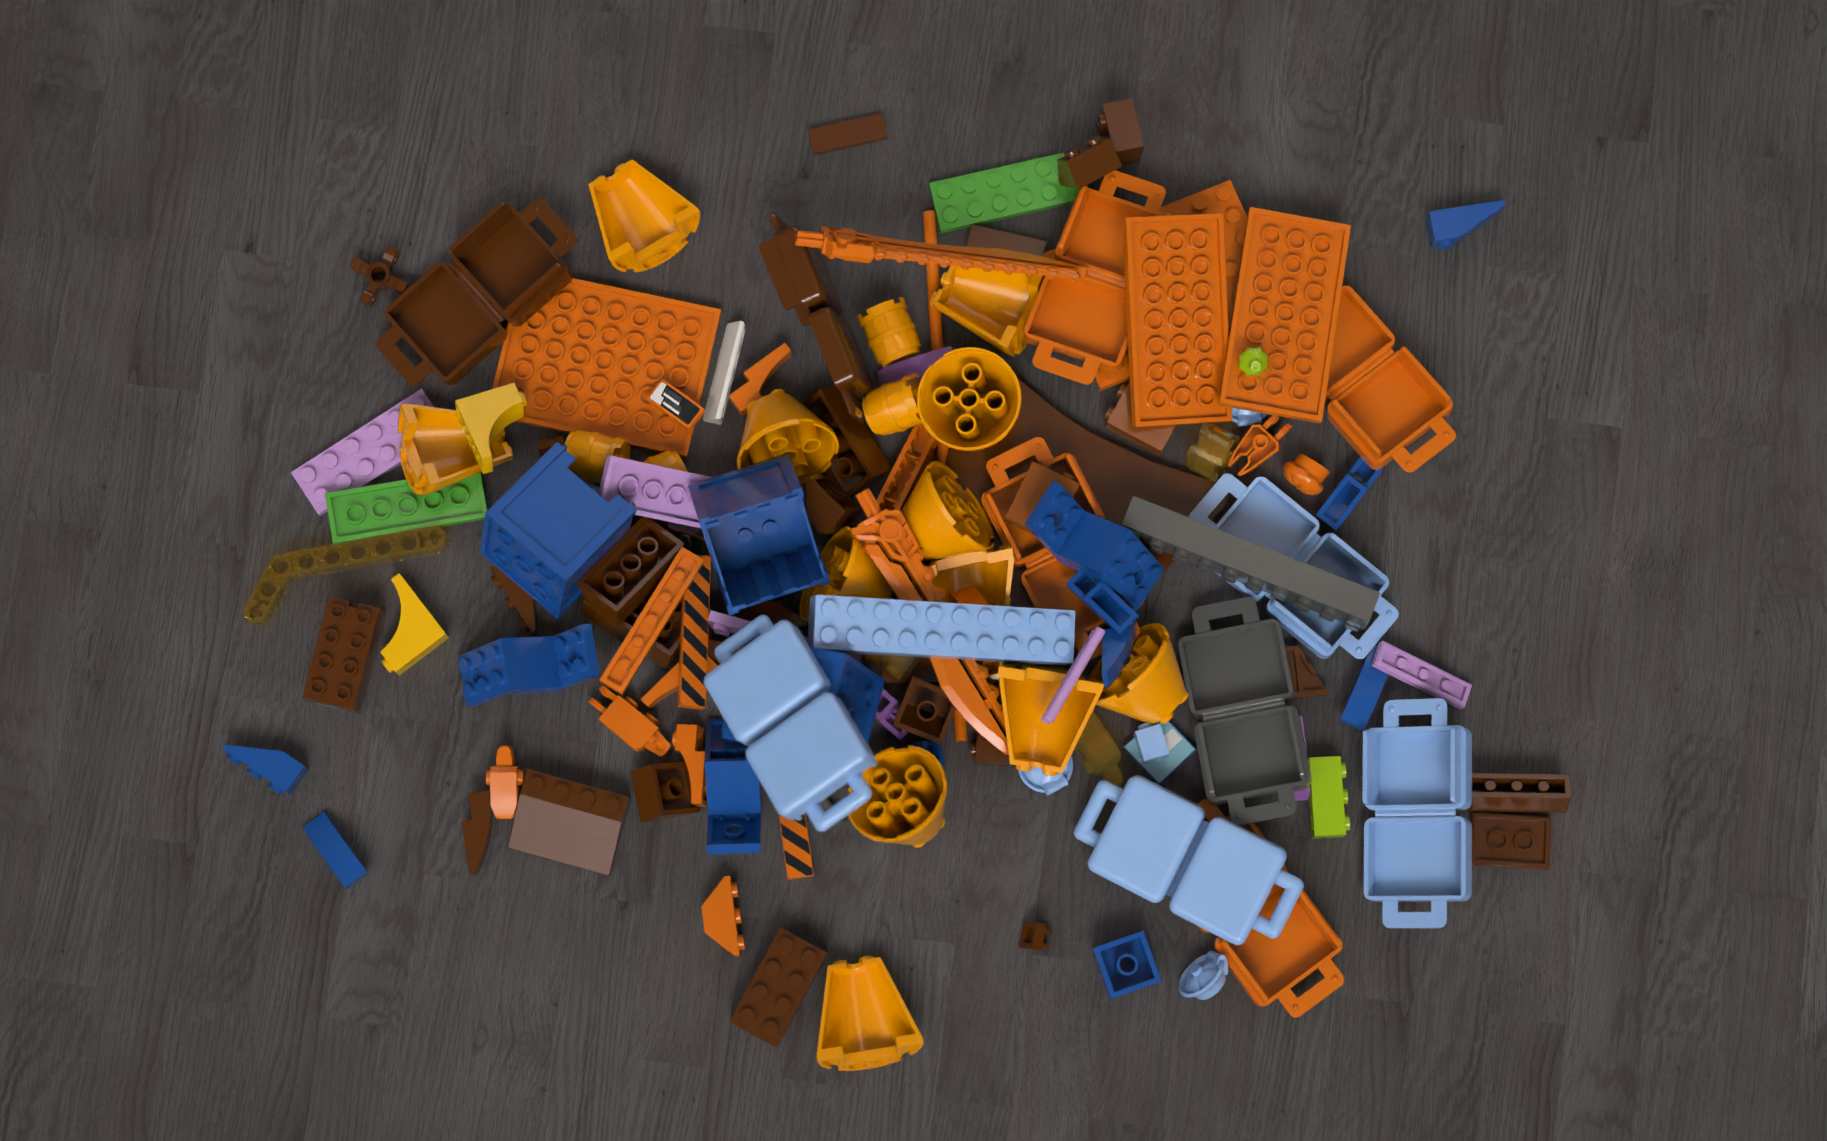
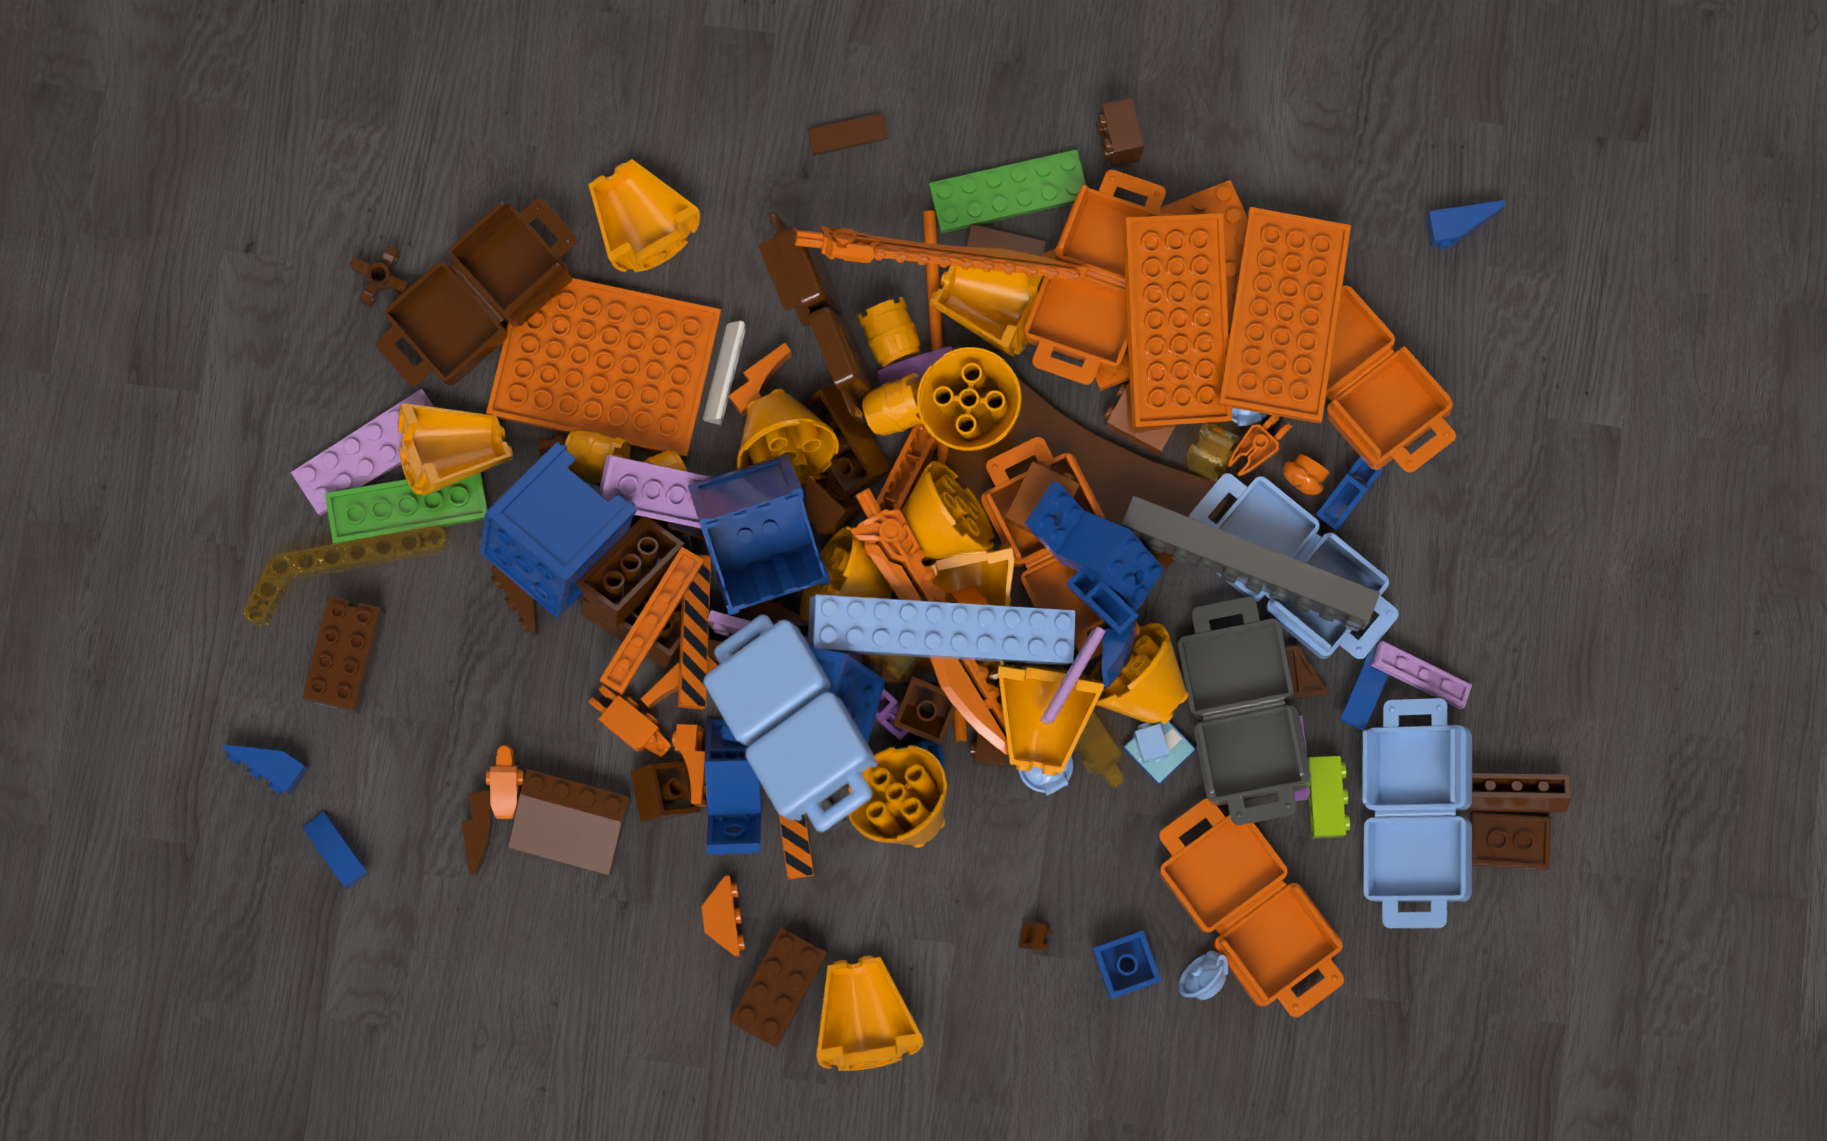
yellow arch [380,573,449,676] -> none
yellow arch [455,383,527,474] -> none
blue bracket [459,624,599,707] -> none
slope [646,379,706,431] -> none
reddish brown slope [1057,135,1122,189] -> none
light blue piece [1074,775,1304,945] -> none
lime piece [1237,347,1269,377] -> none

